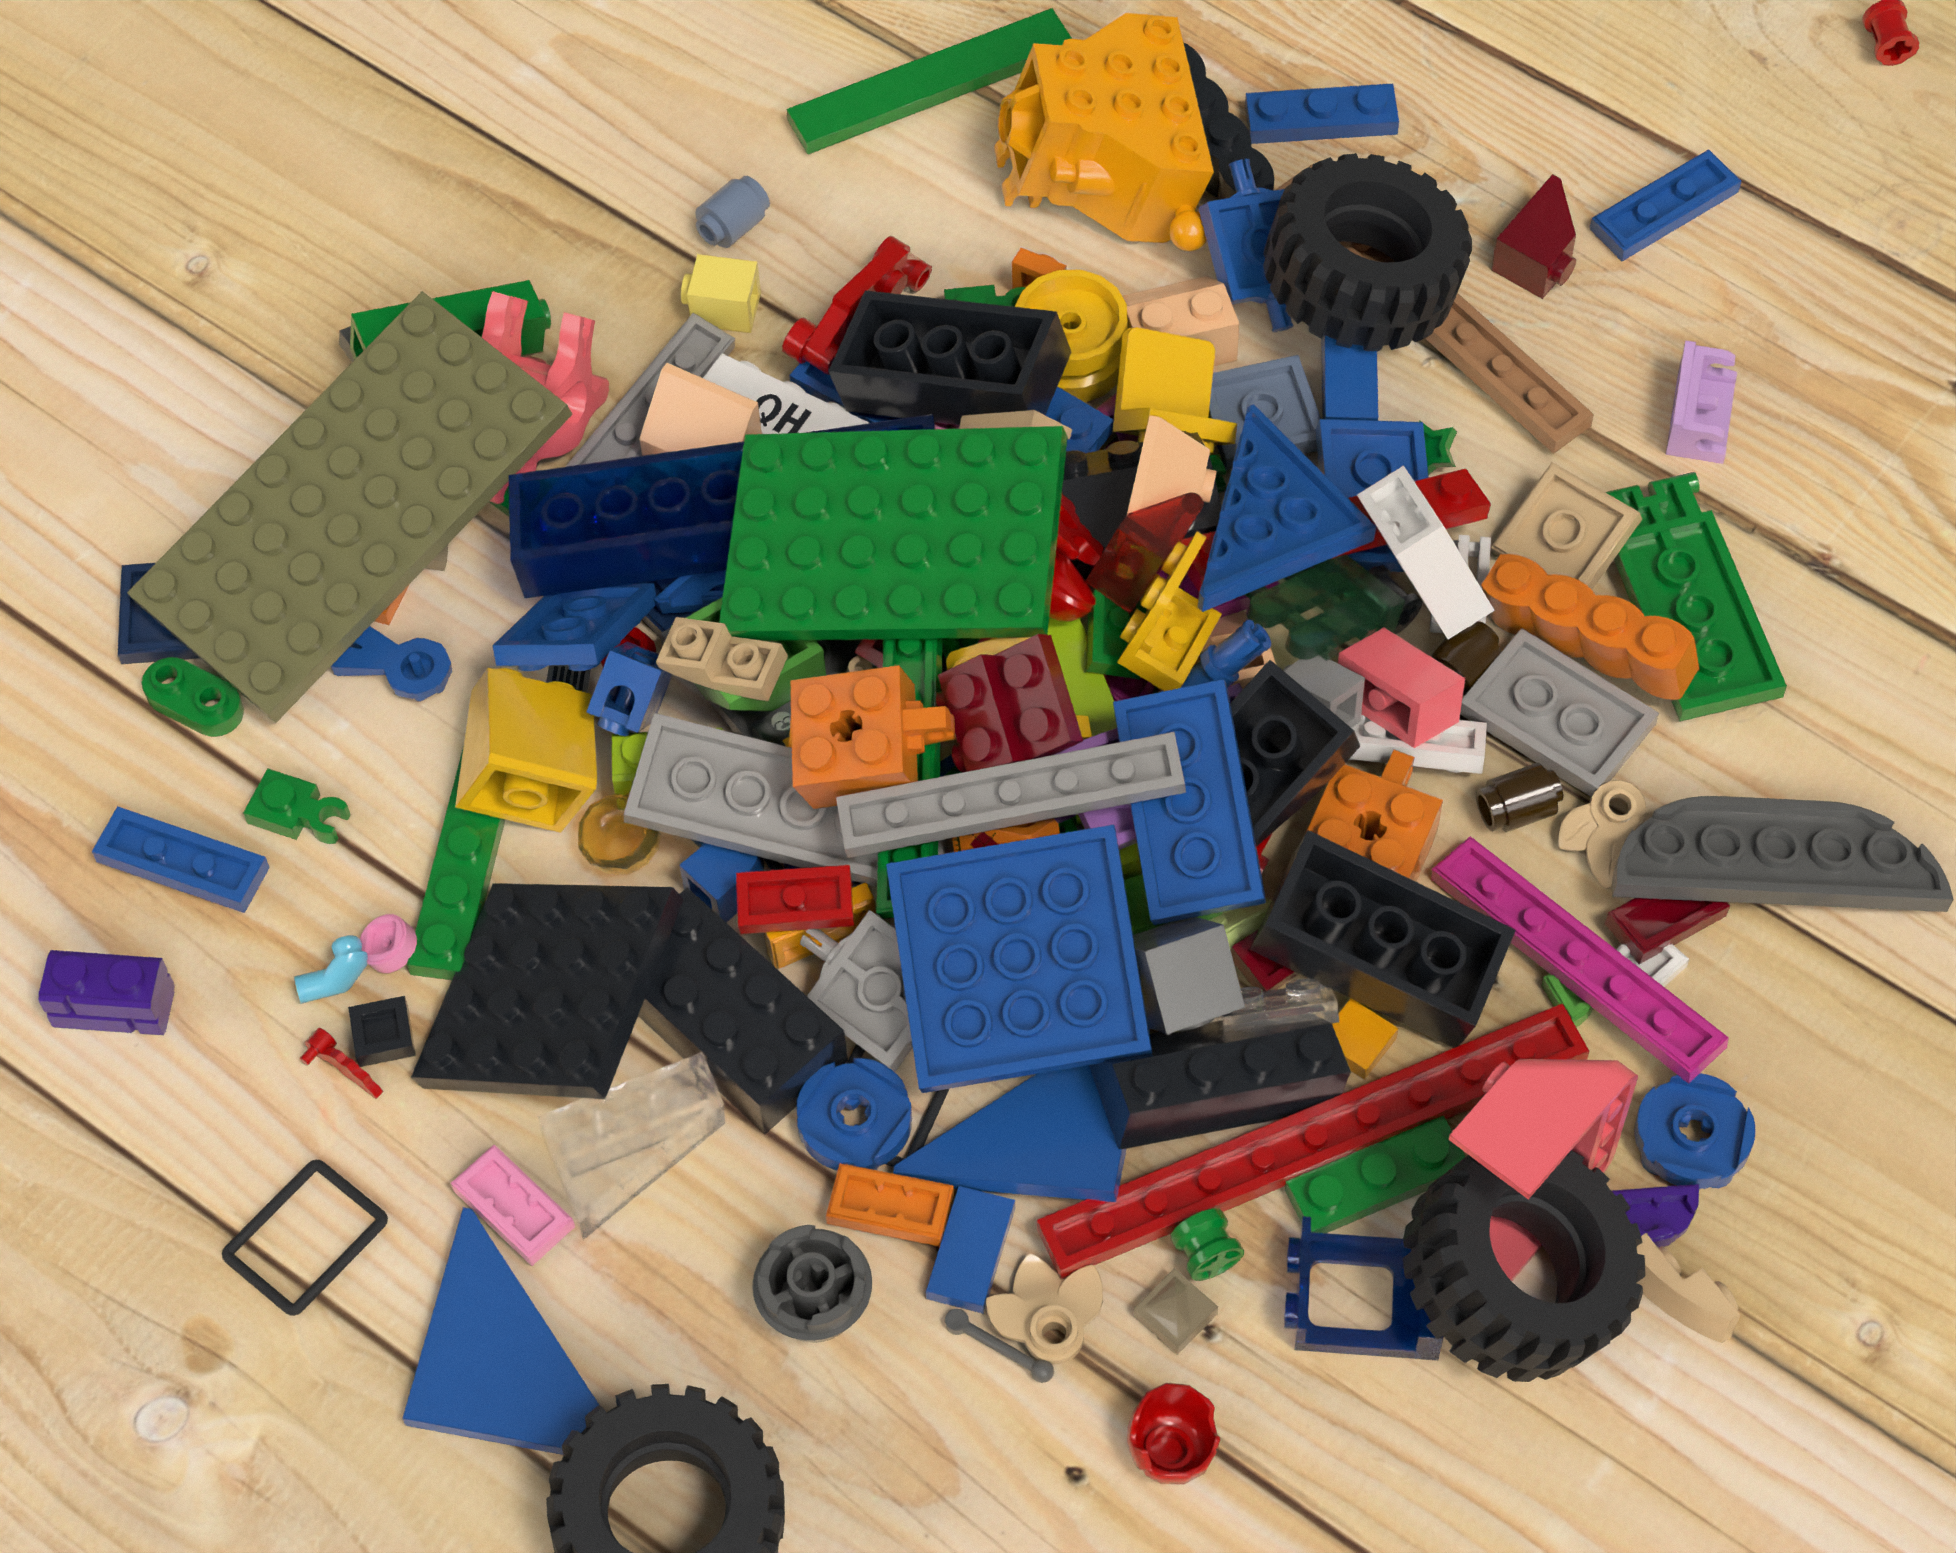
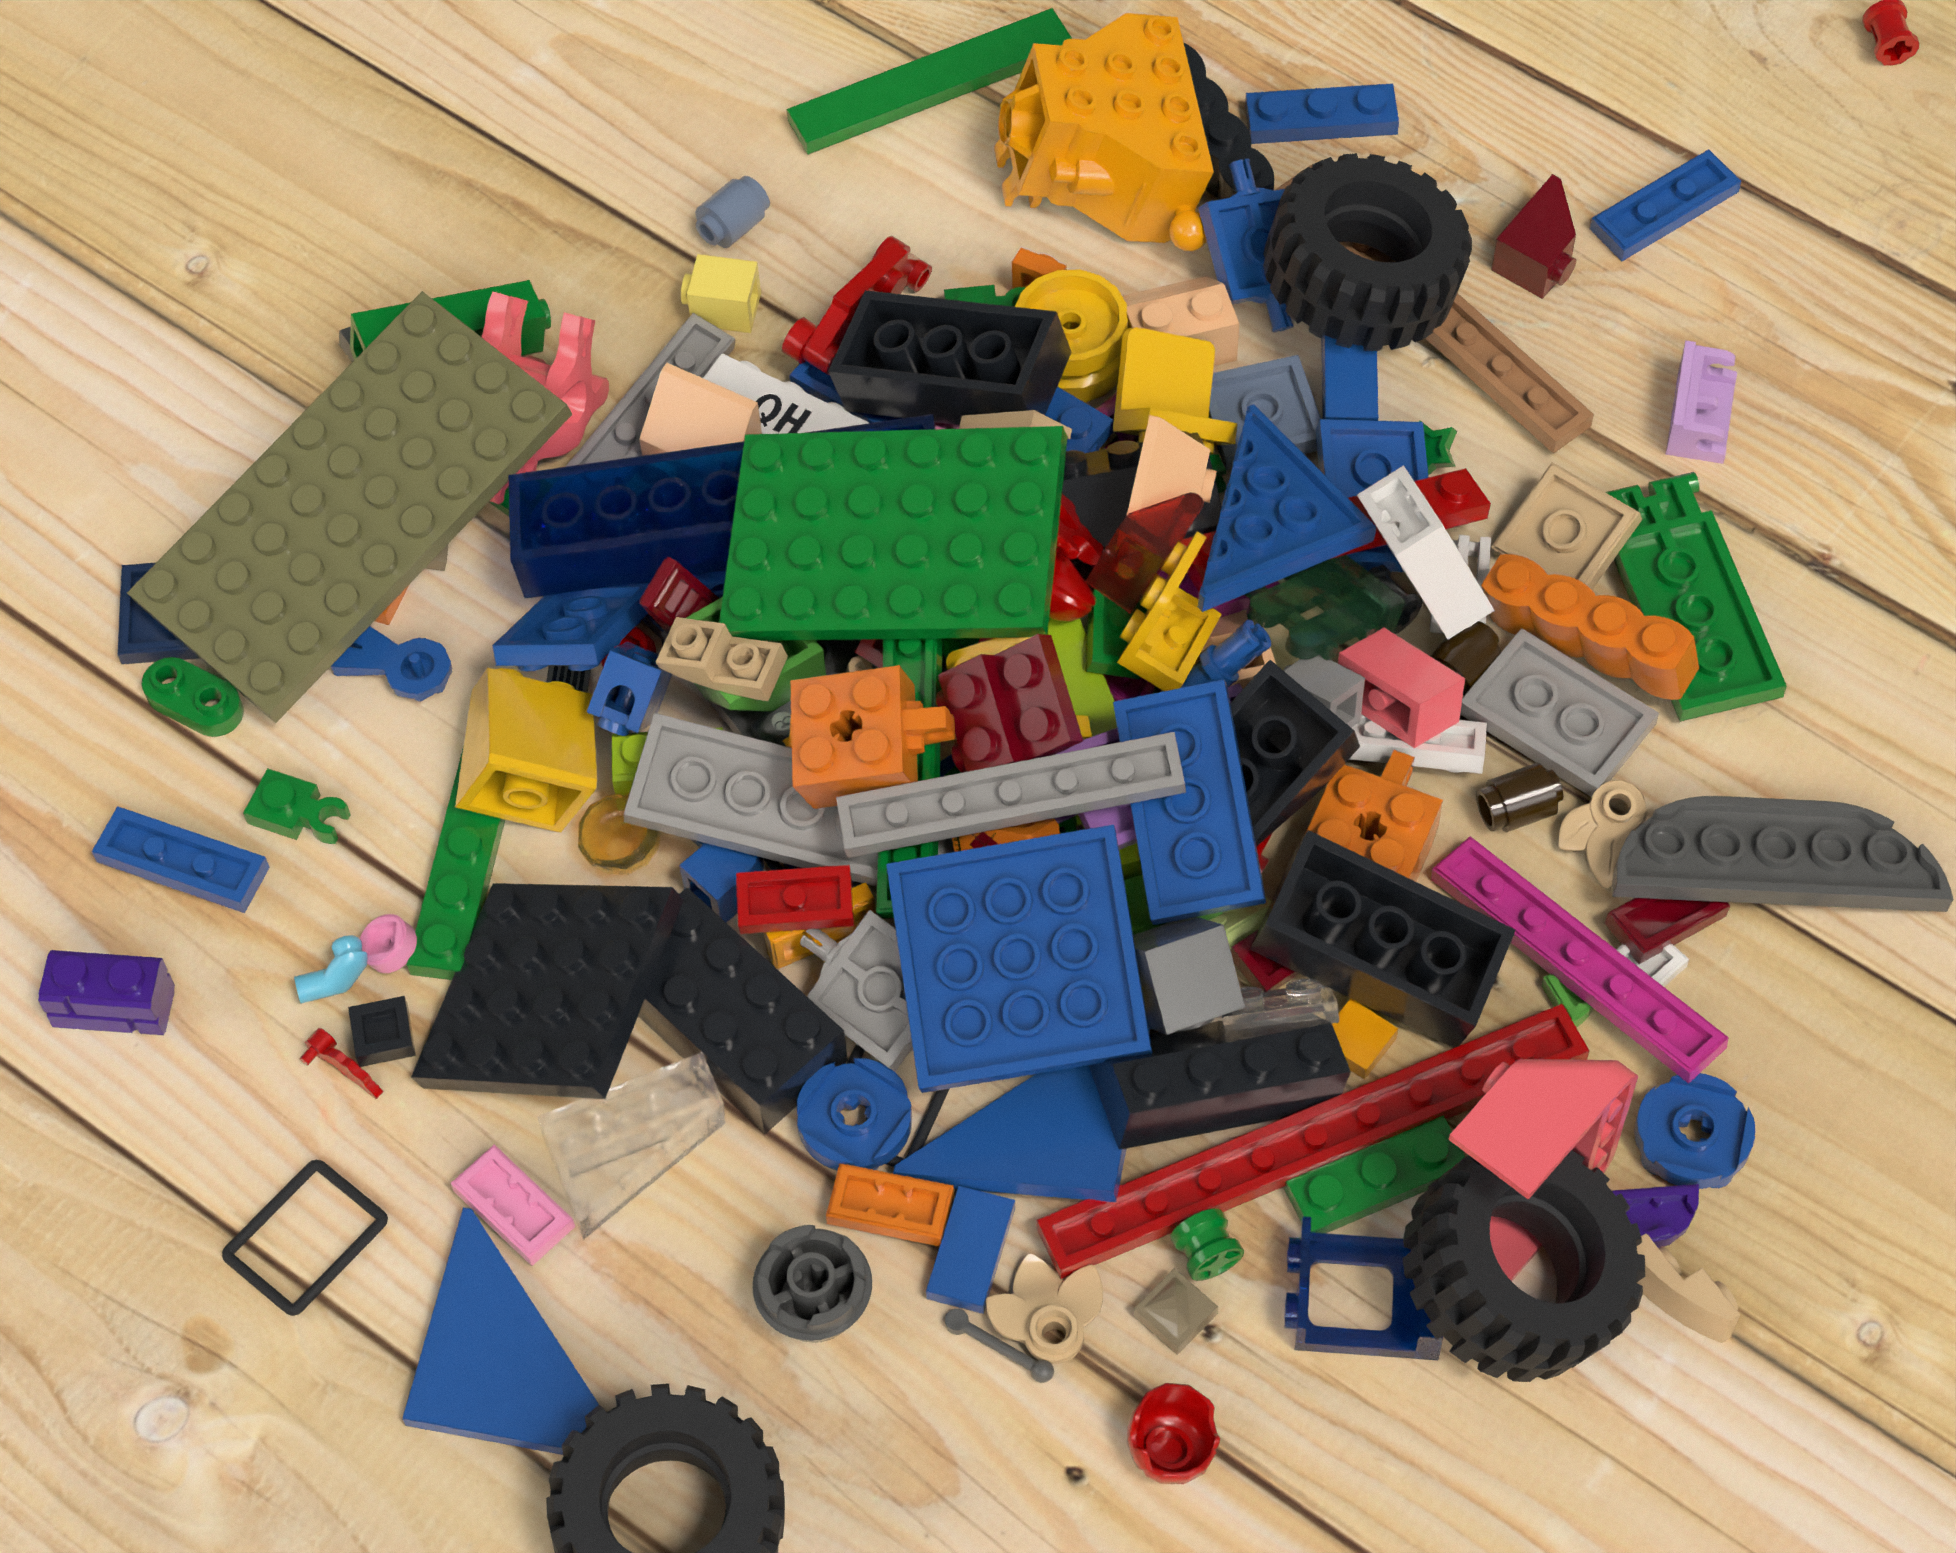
none -> dark red slope [639,557,720,634]

